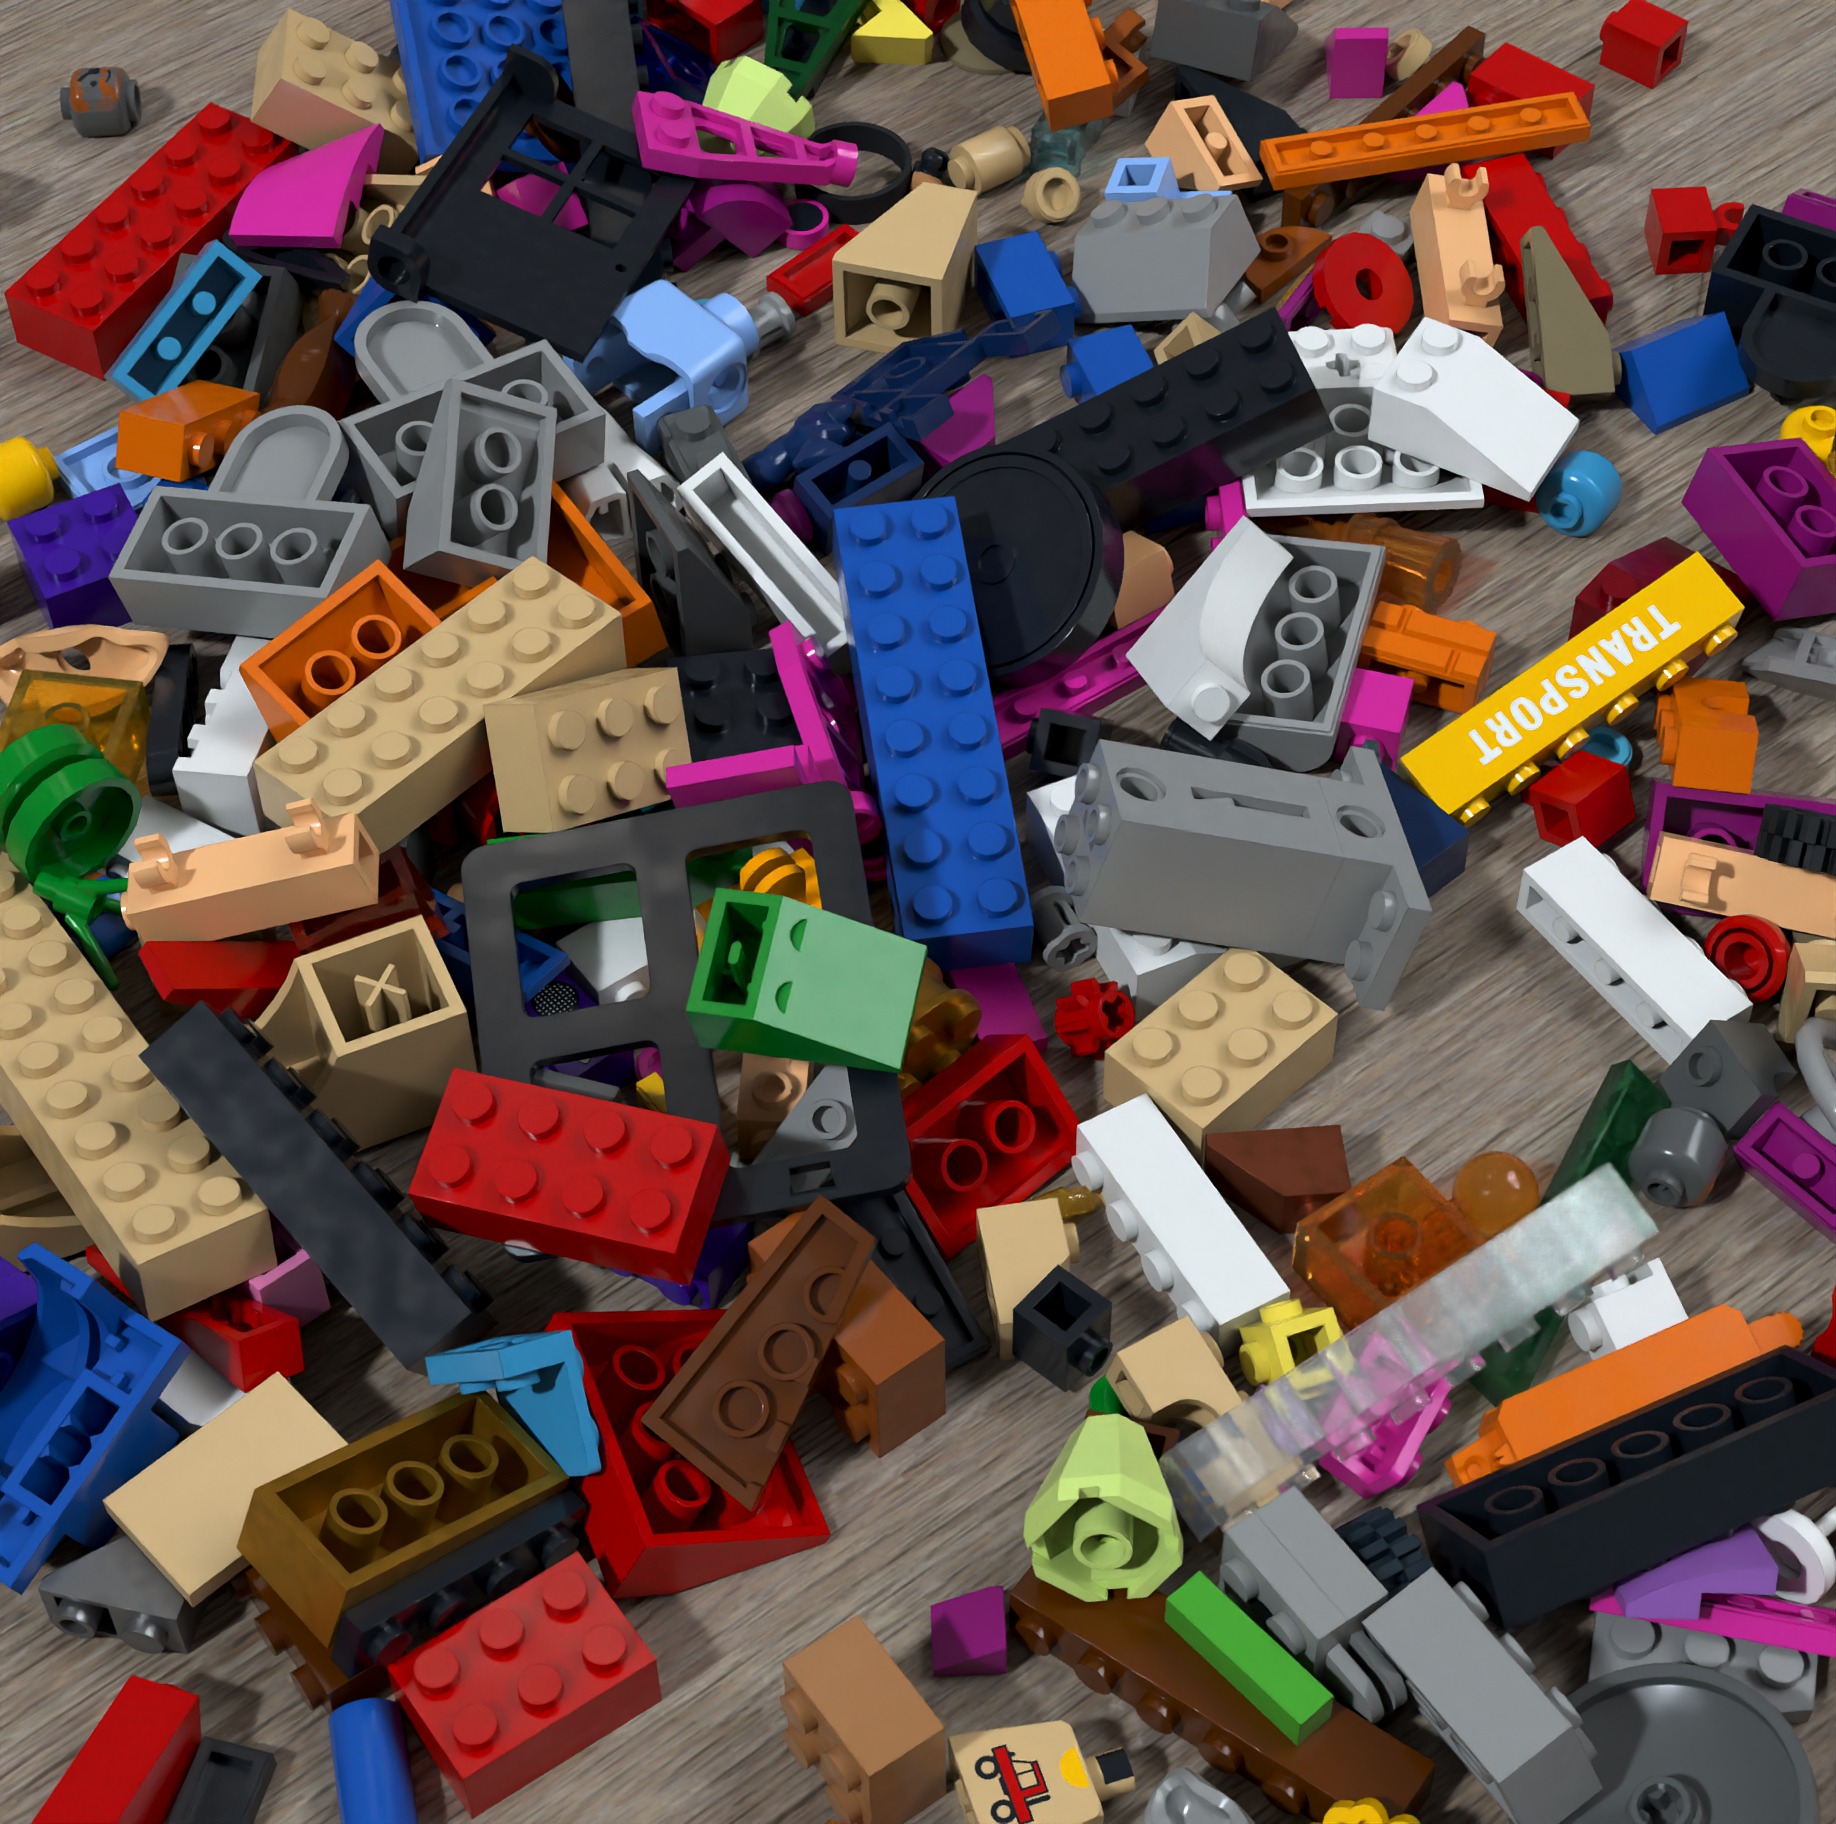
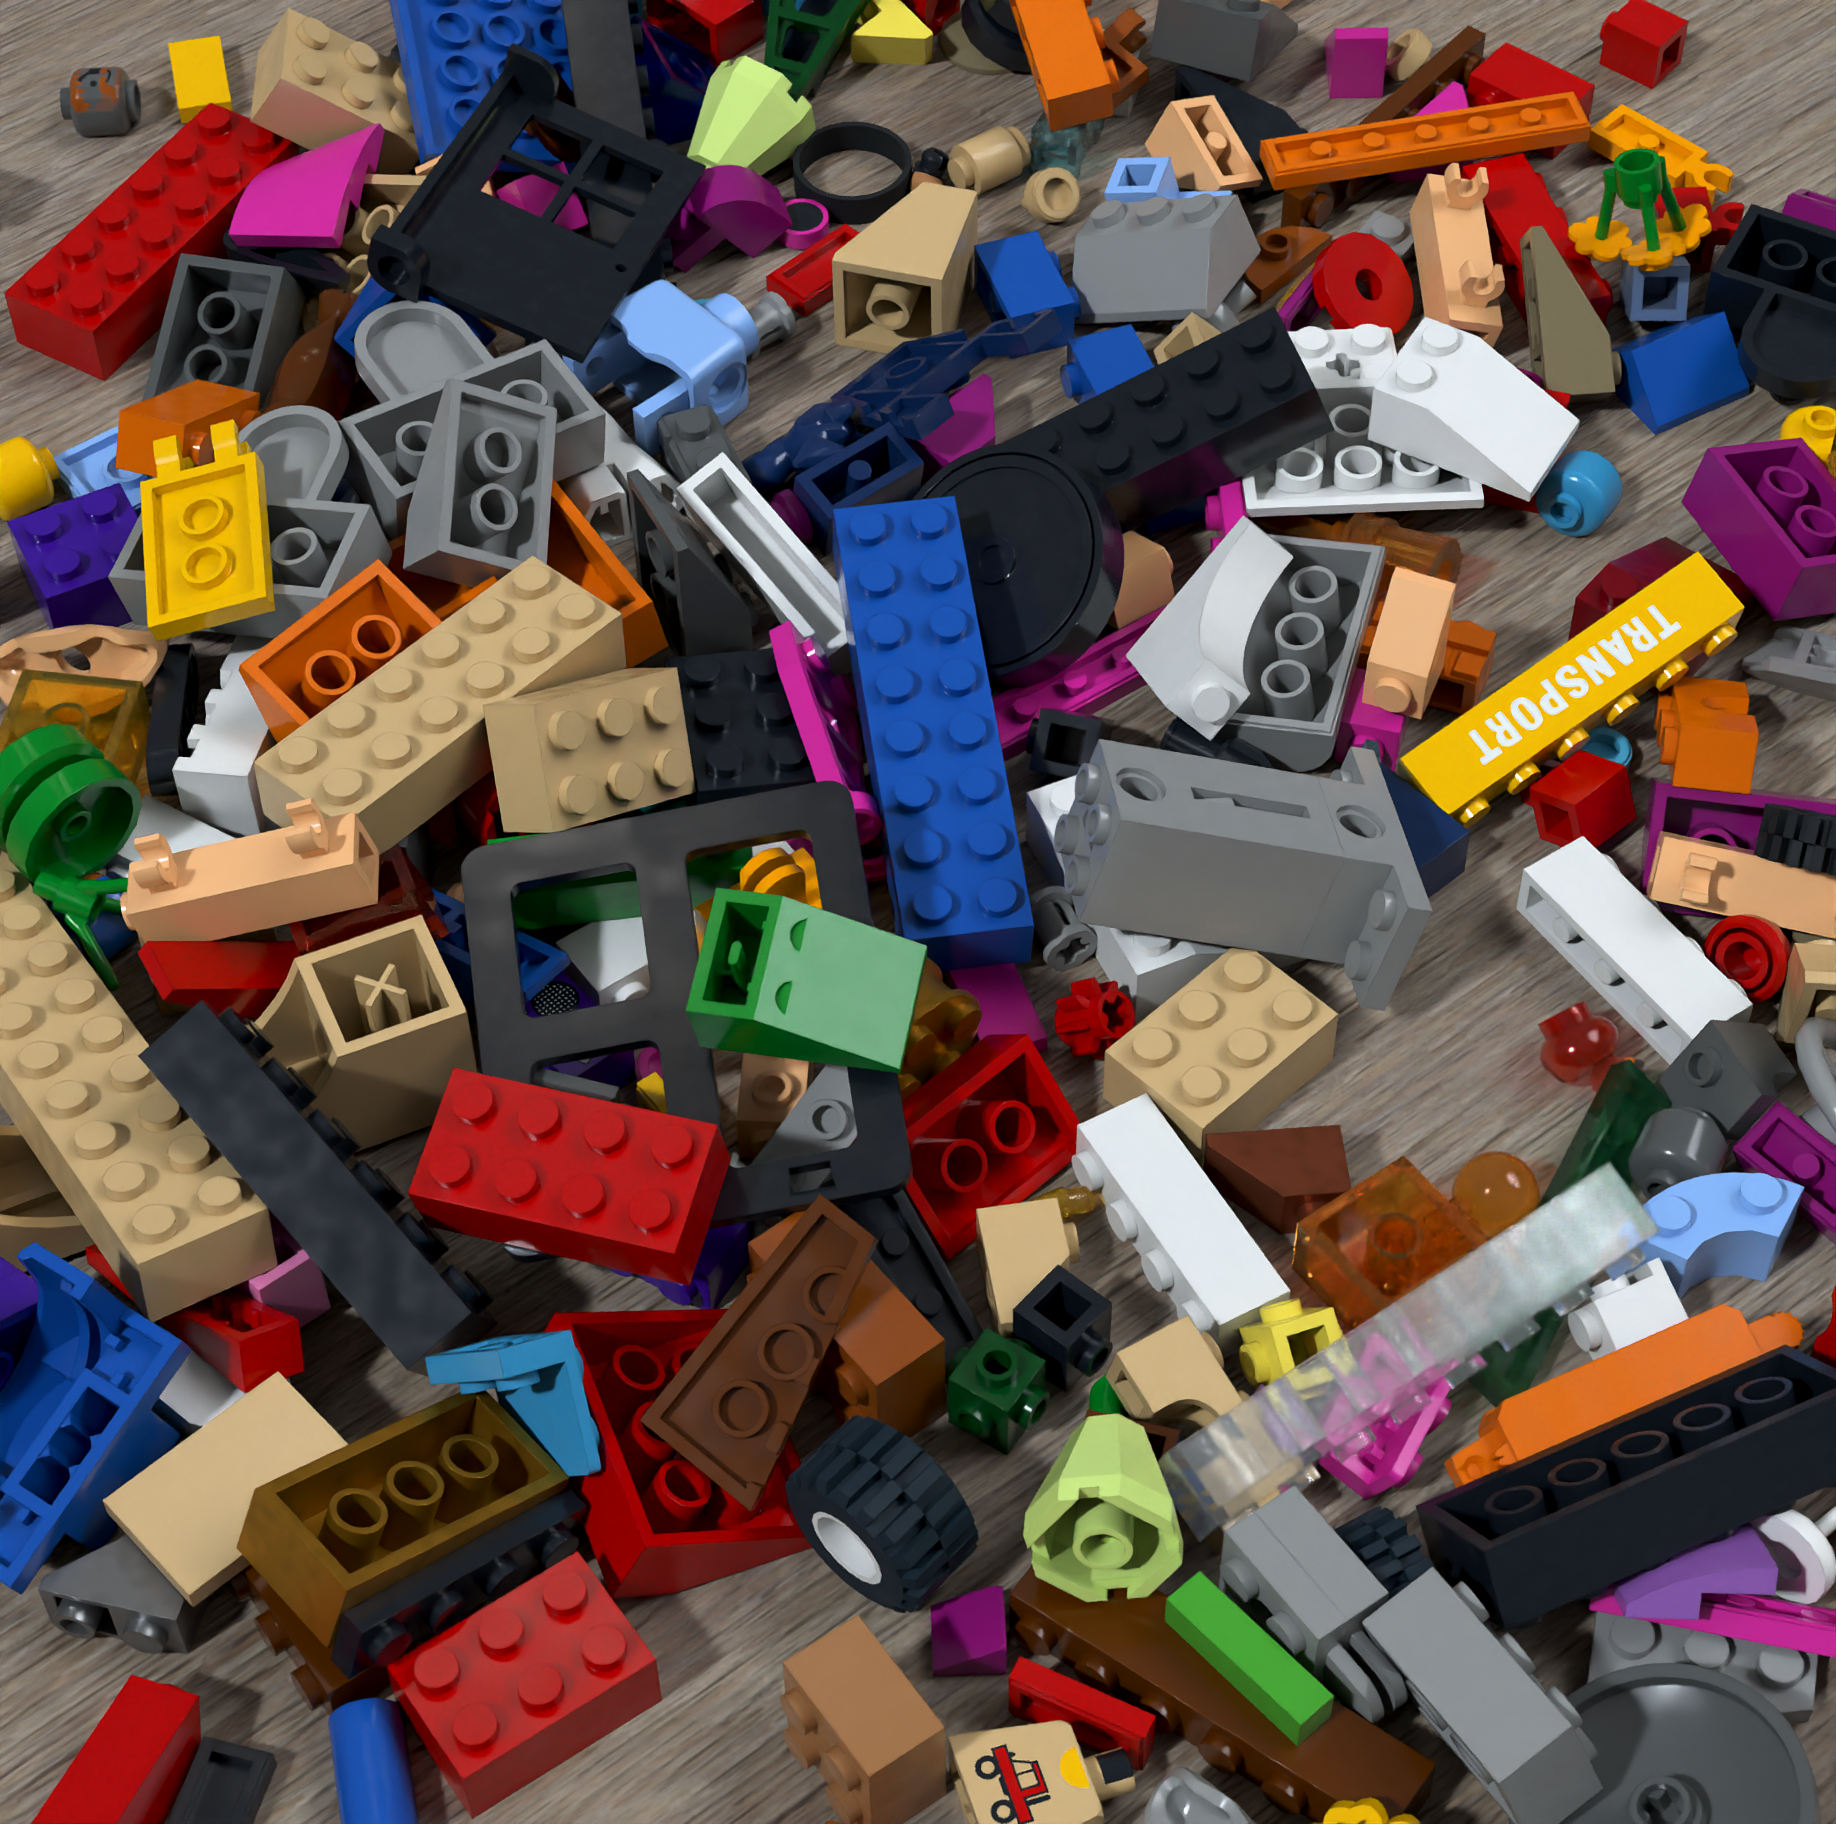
dark azure brick [104,239,262,403] -> none
dark pink plate [631,90,858,187] -> none
dark pink slope [666,744,822,809] -> none
none -> yellow tile [140,419,275,641]
none -> yellow tile [168,35,233,124]
none -> black wheel [785,1415,979,1613]
none -> dark green brick [945,1328,1050,1455]
none -> red tile [1008,1656,1156,1771]
none -> light nougat slope [1362,567,1456,720]
none -> clear red animal [1538,1000,1636,1101]
none -> plant [1568,148,1712,271]
none -> light orange plate [1587,104,1734,206]
none -> light blue brick [1612,1172,1804,1300]
none -> sand blue brick [1619,254,1691,321]

